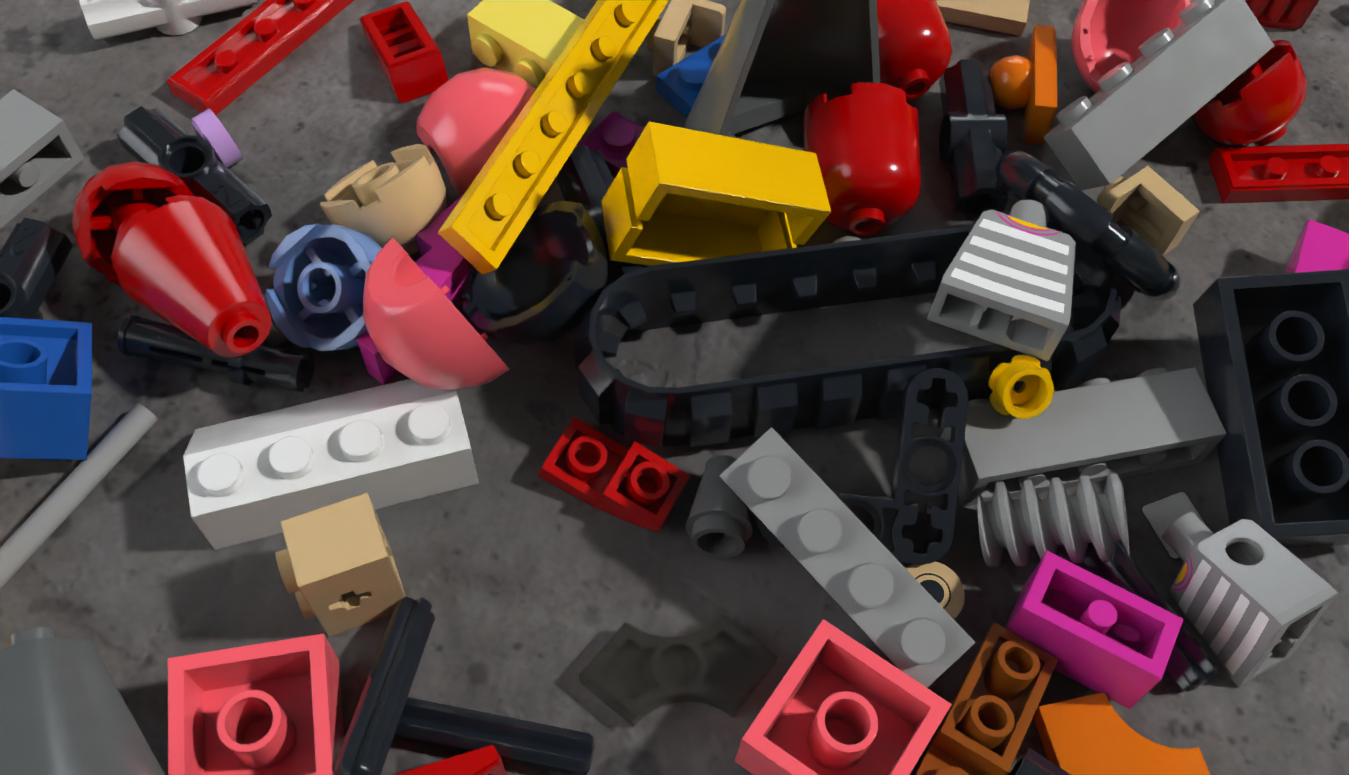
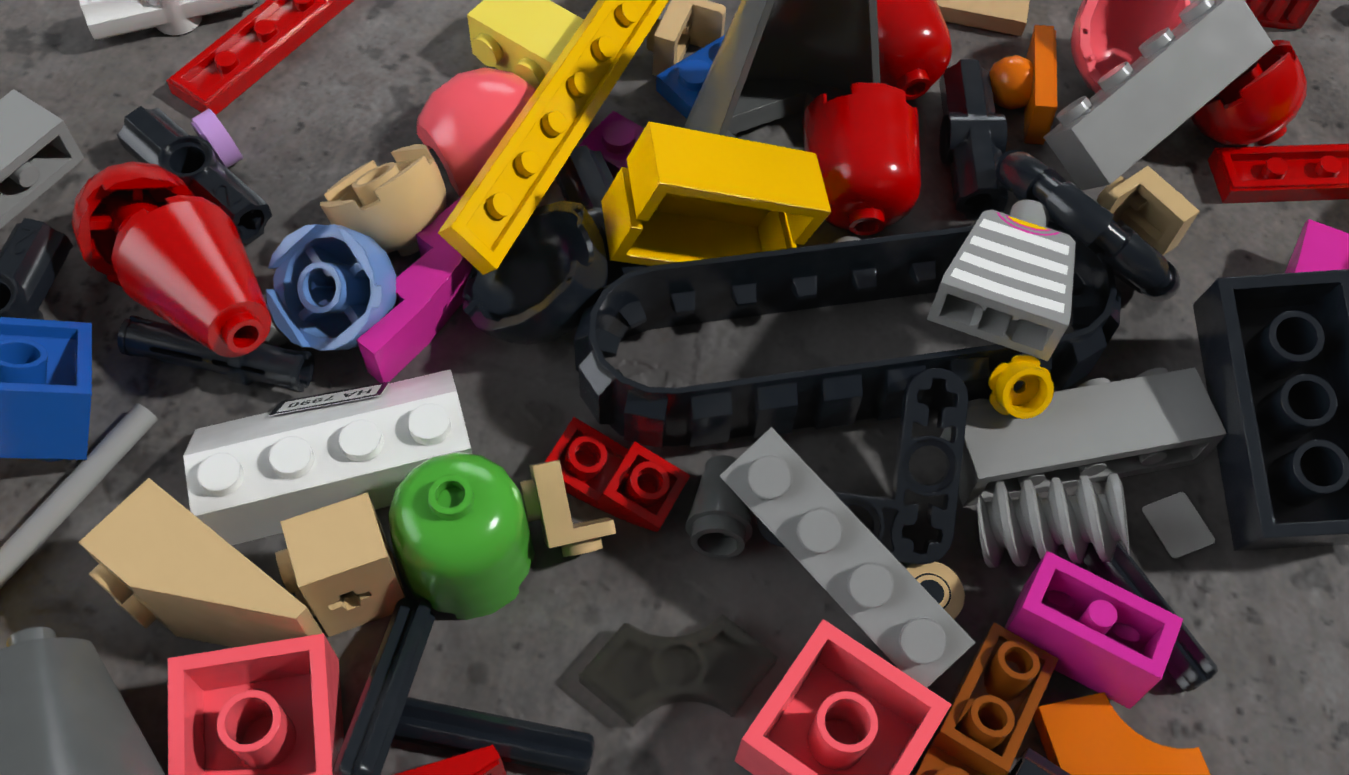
red slope [359,1,449,103] -> none
coral cylinder [363,237,510,389] -> none
light grey torso [1162,512,1338,687] -> none
none -> tan slope [78,478,337,655]
none -> sticker [268,382,389,416]
none -> bright green cylinder [388,452,535,620]
none -> tan bracket [520,460,616,557]

